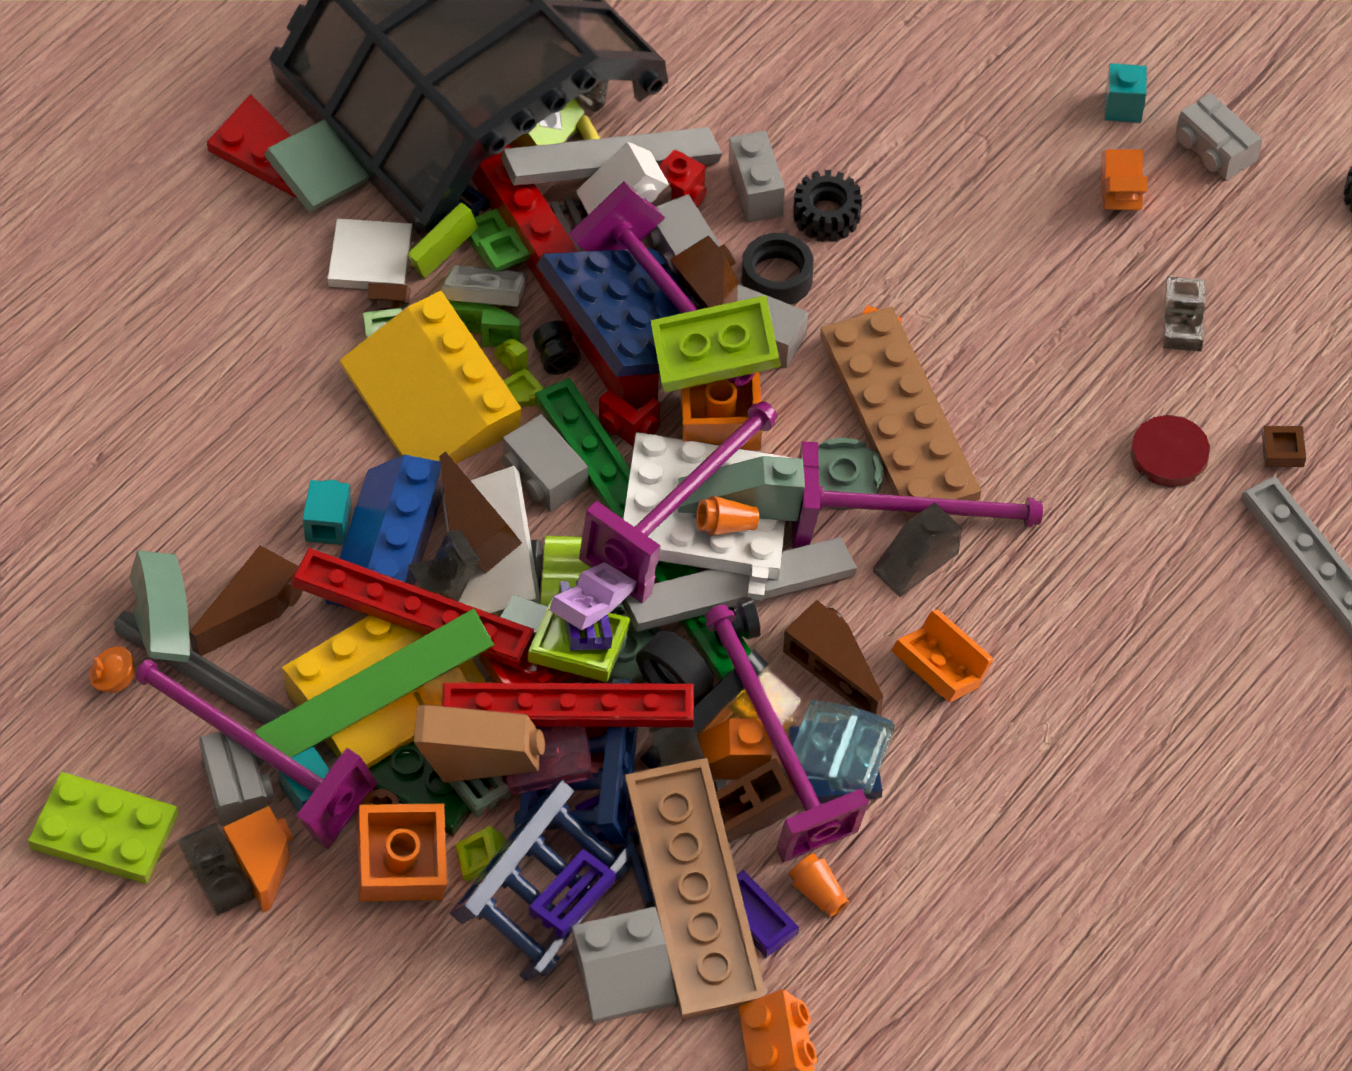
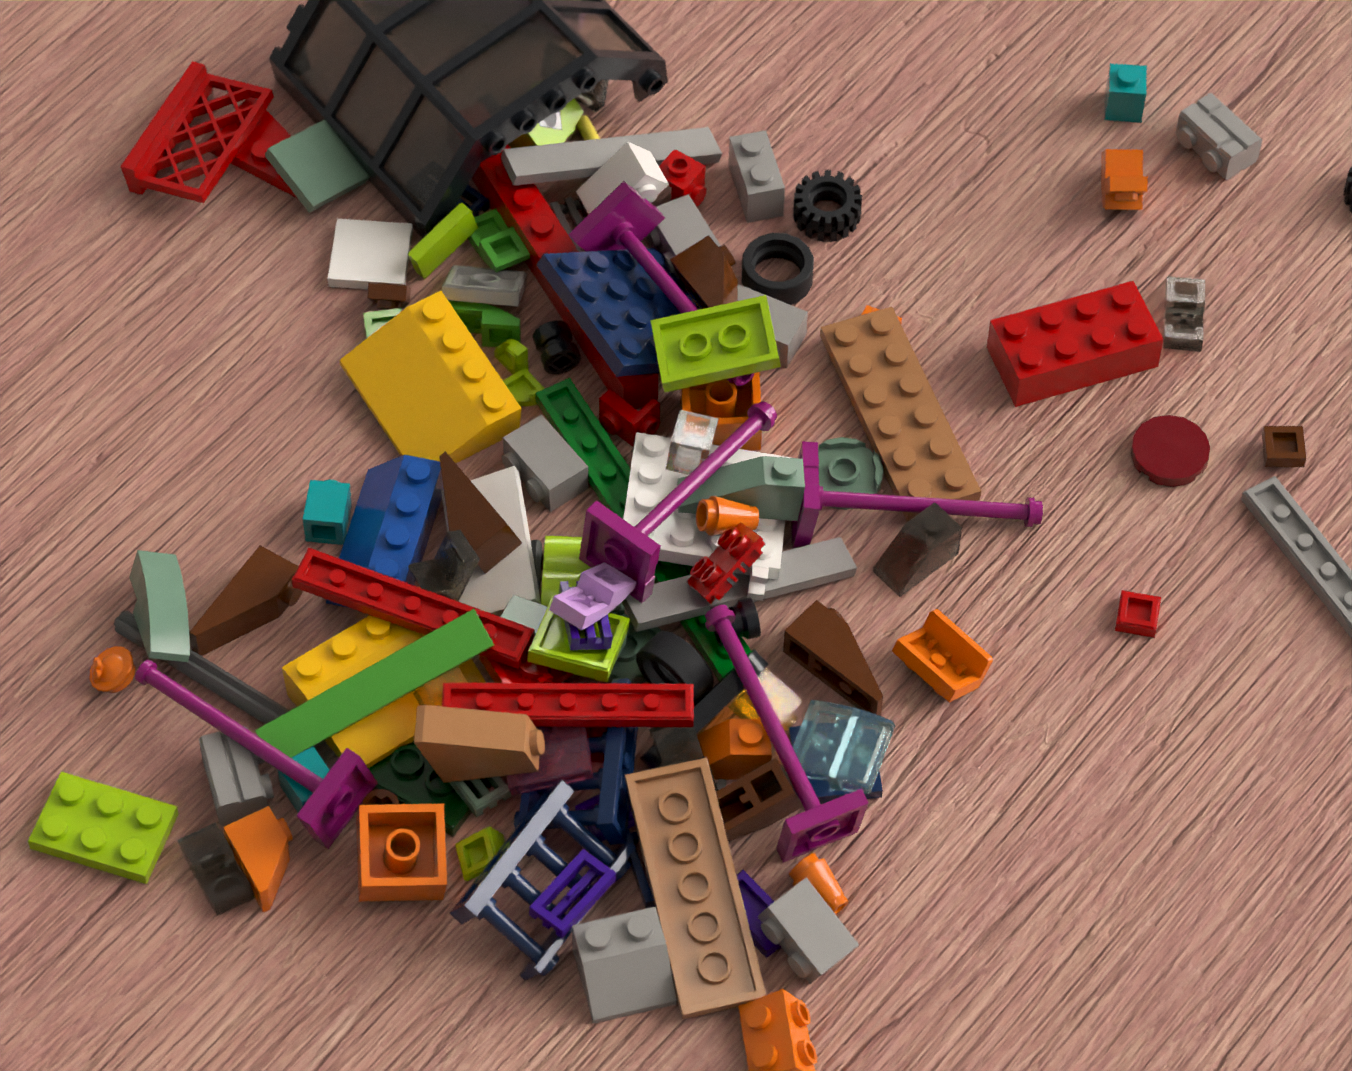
none -> red fence [120,61,274,203]
none -> clear brick [665,410,719,475]
none -> red hinge [686,522,765,604]
none -> light grey brick [758,878,859,984]
none -> red brick [987,281,1164,407]
none -> red tile [1115,590,1161,638]

